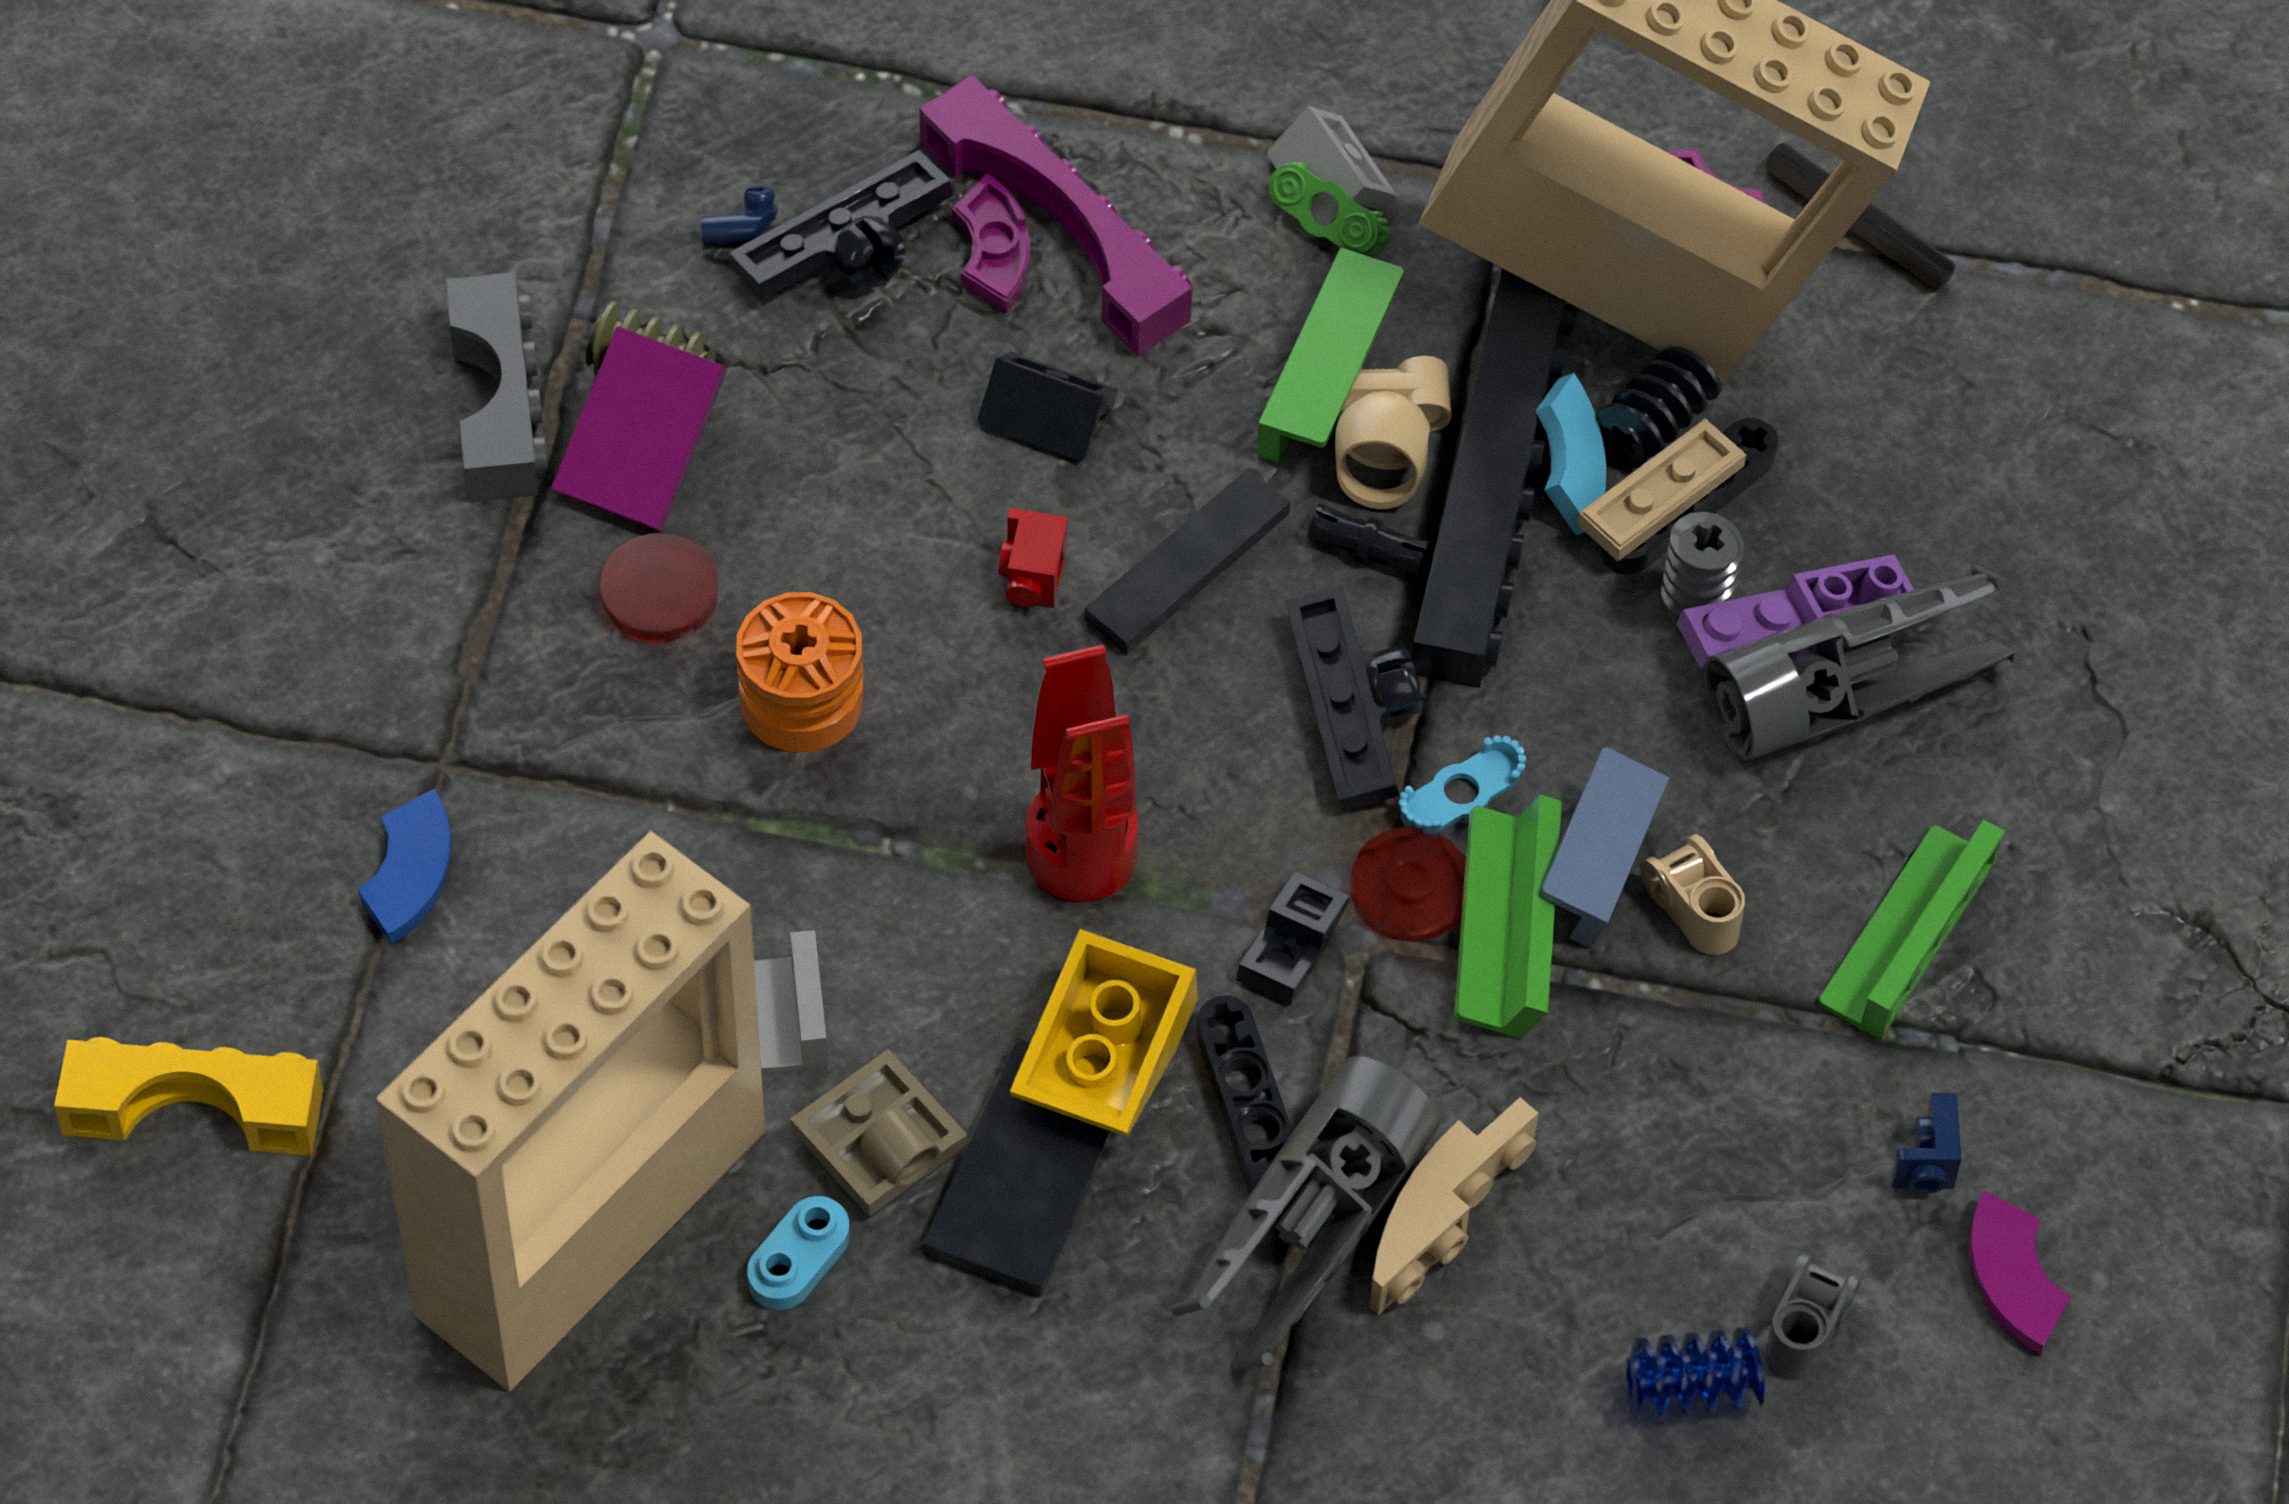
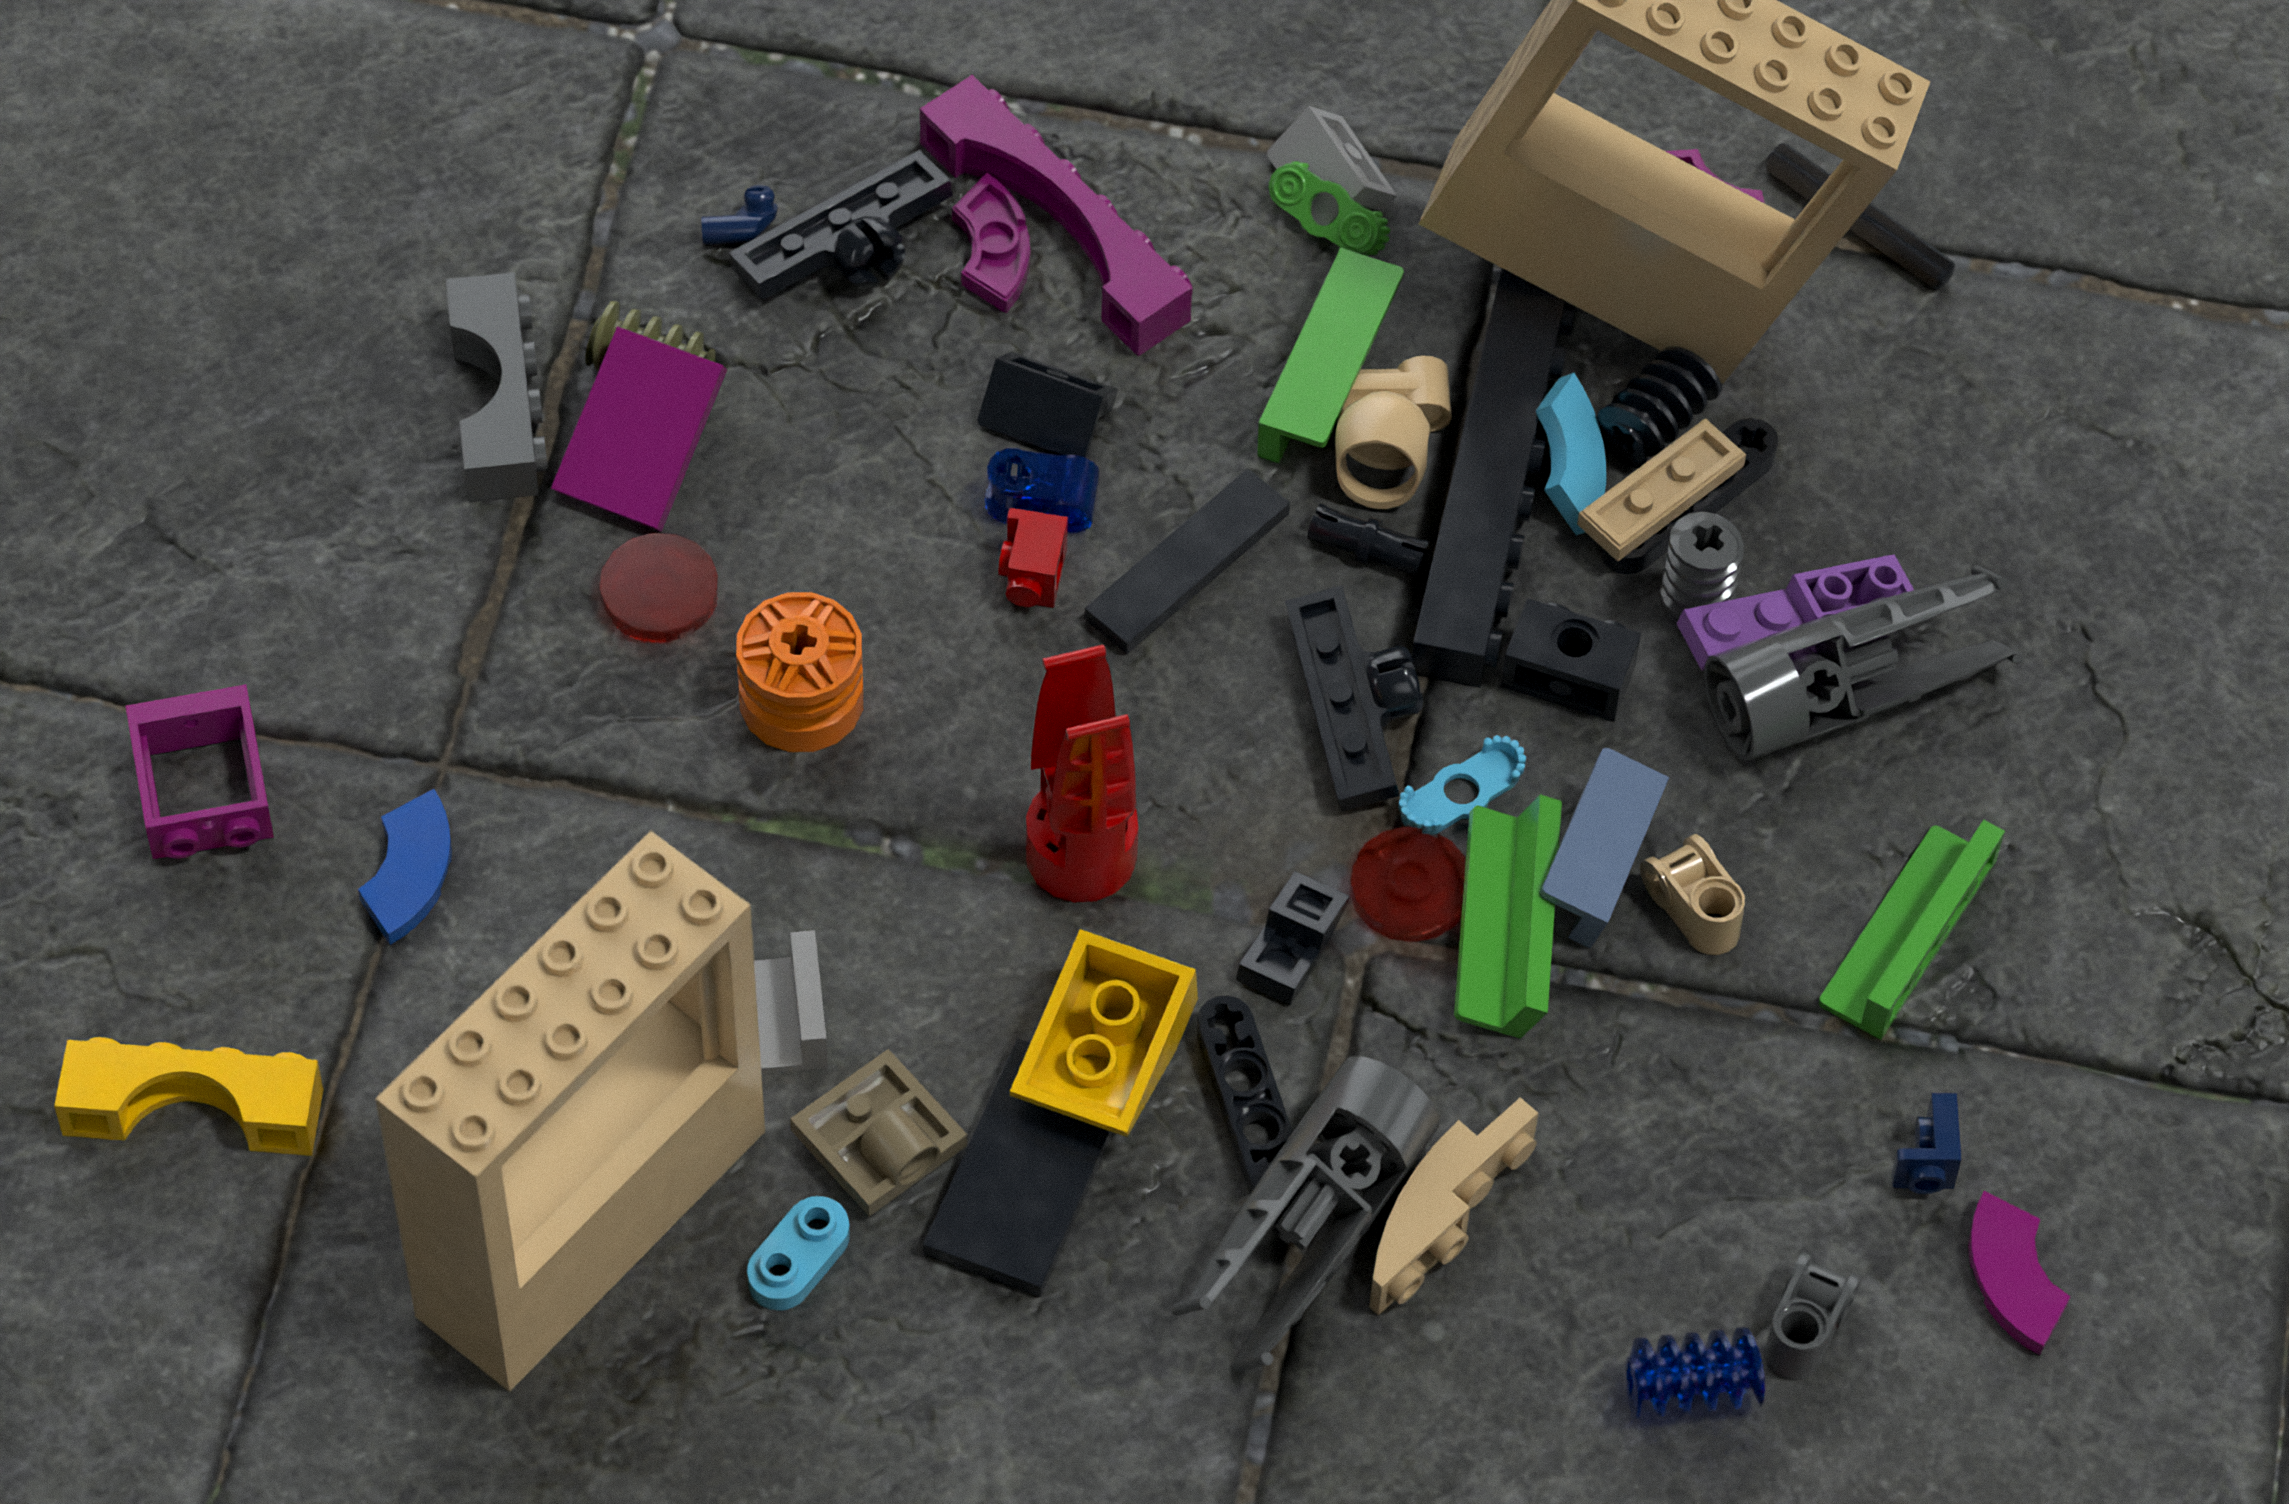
none -> magenta window [125,684,274,859]
none -> clear blue piece [984,448,1100,533]
none -> black brick [1501,598,1641,722]

